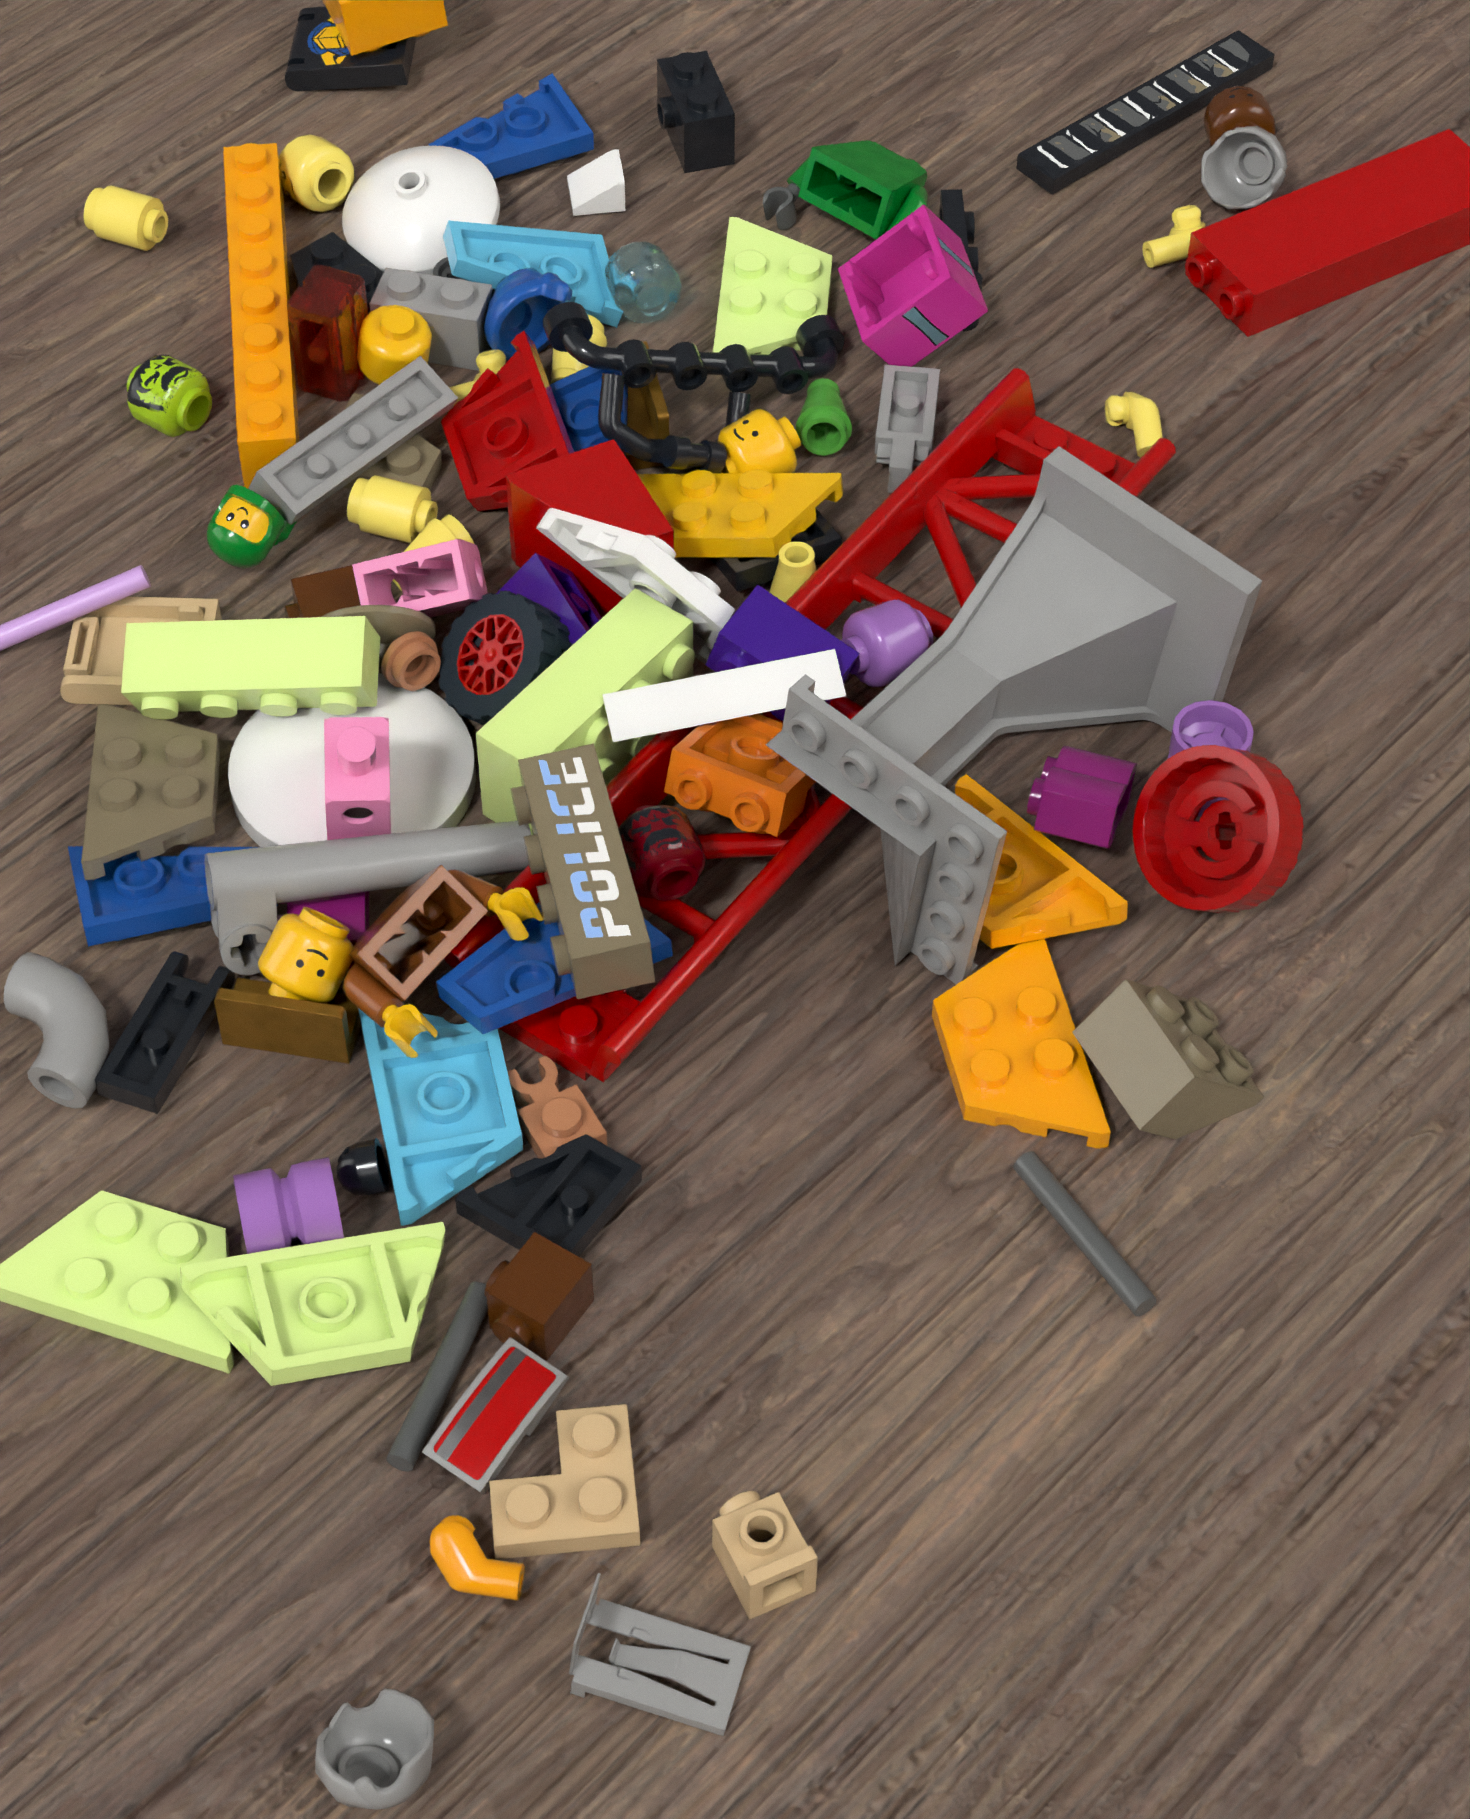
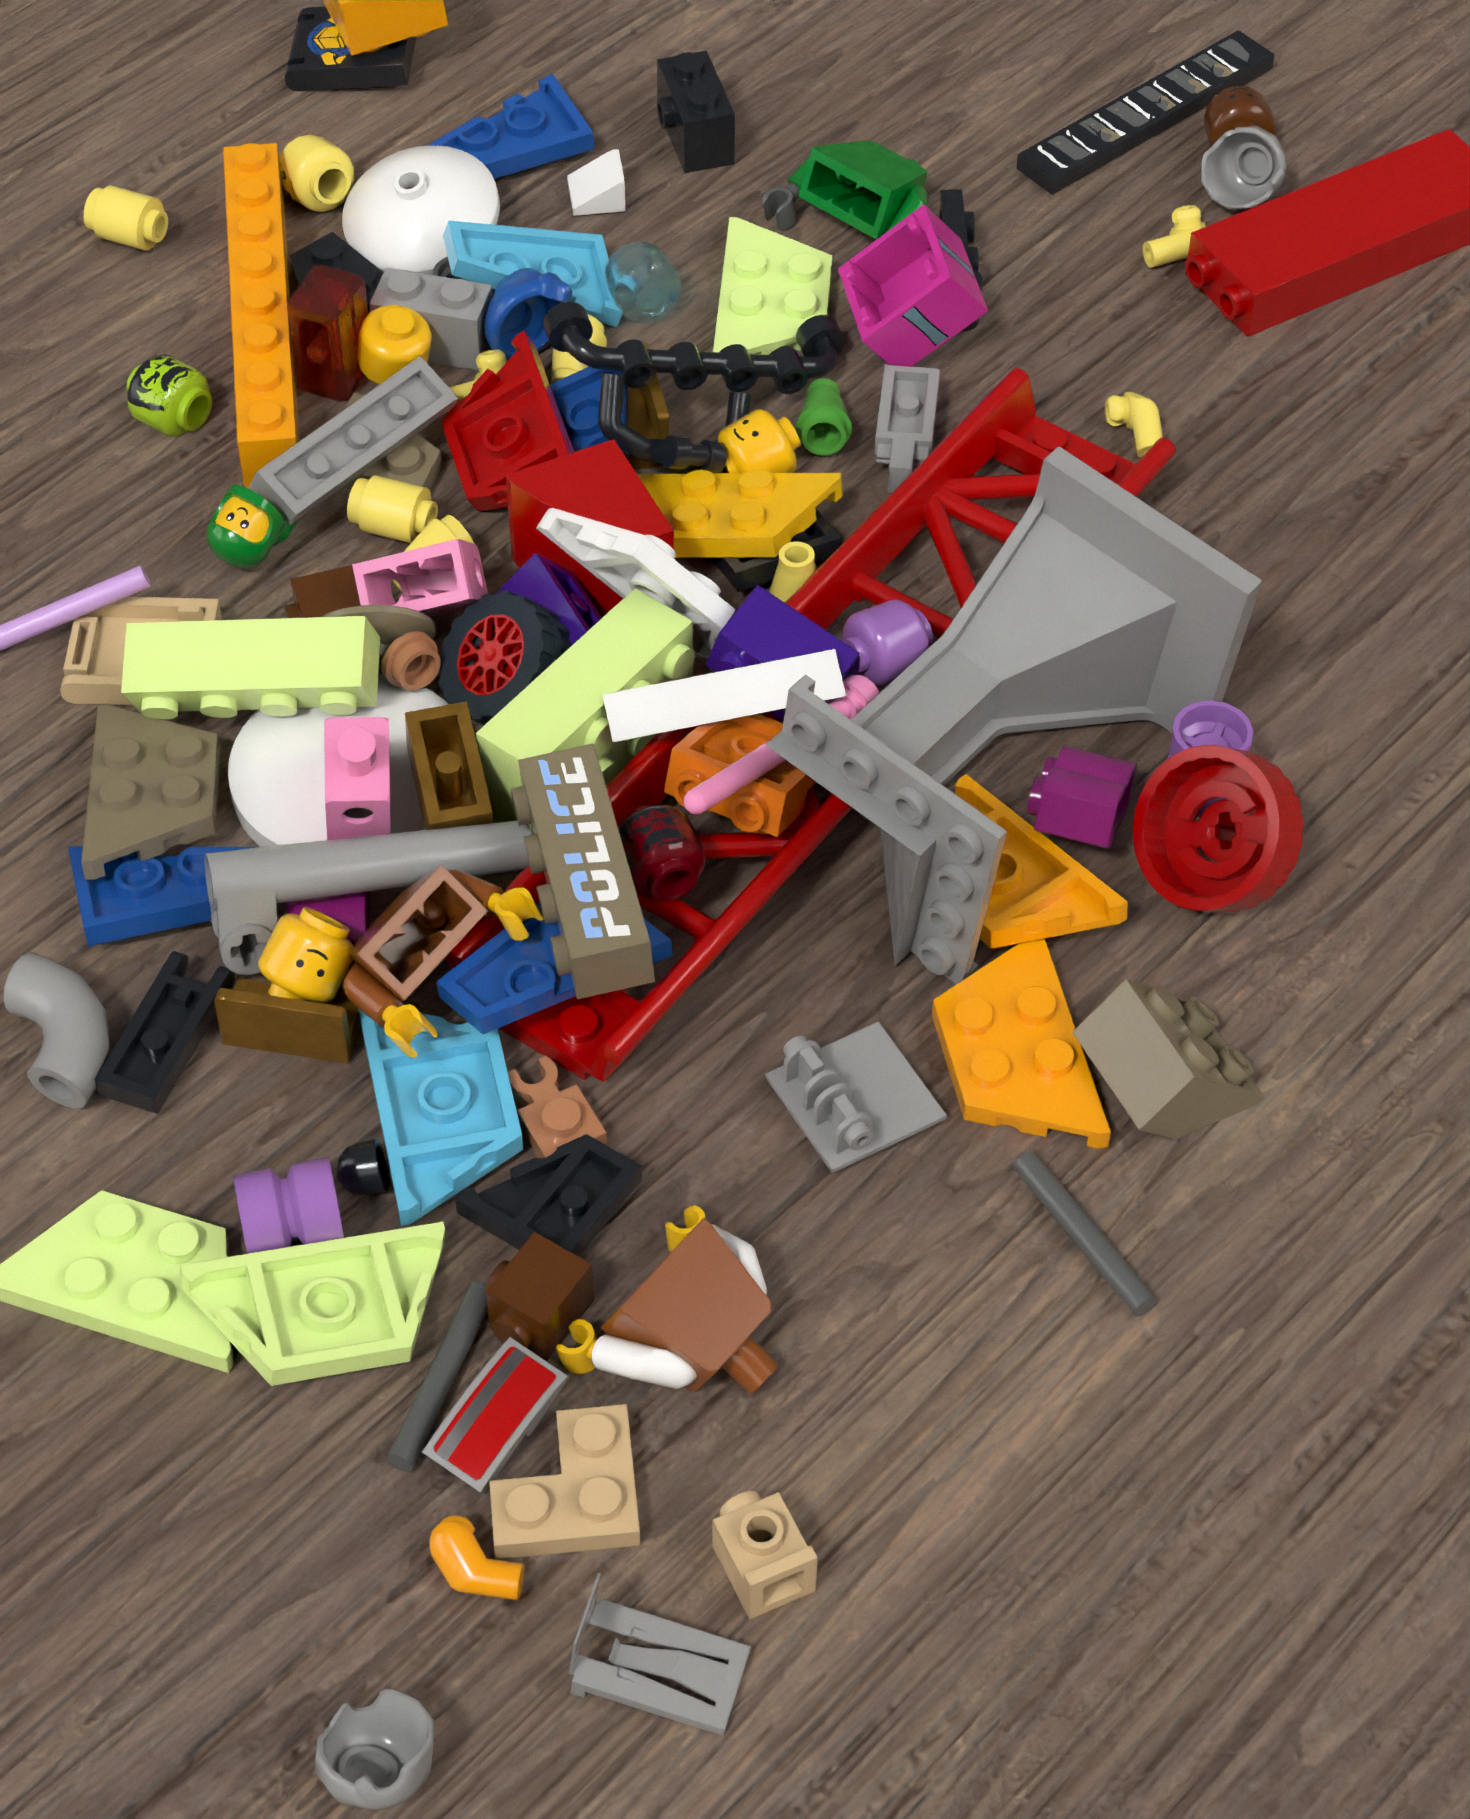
none -> pearl gold brick [405,701,493,830]
none -> dark orange torso [556,1205,779,1395]
none -> bright pink piece [684,675,879,815]
none -> light grey hinge [765,1022,947,1173]

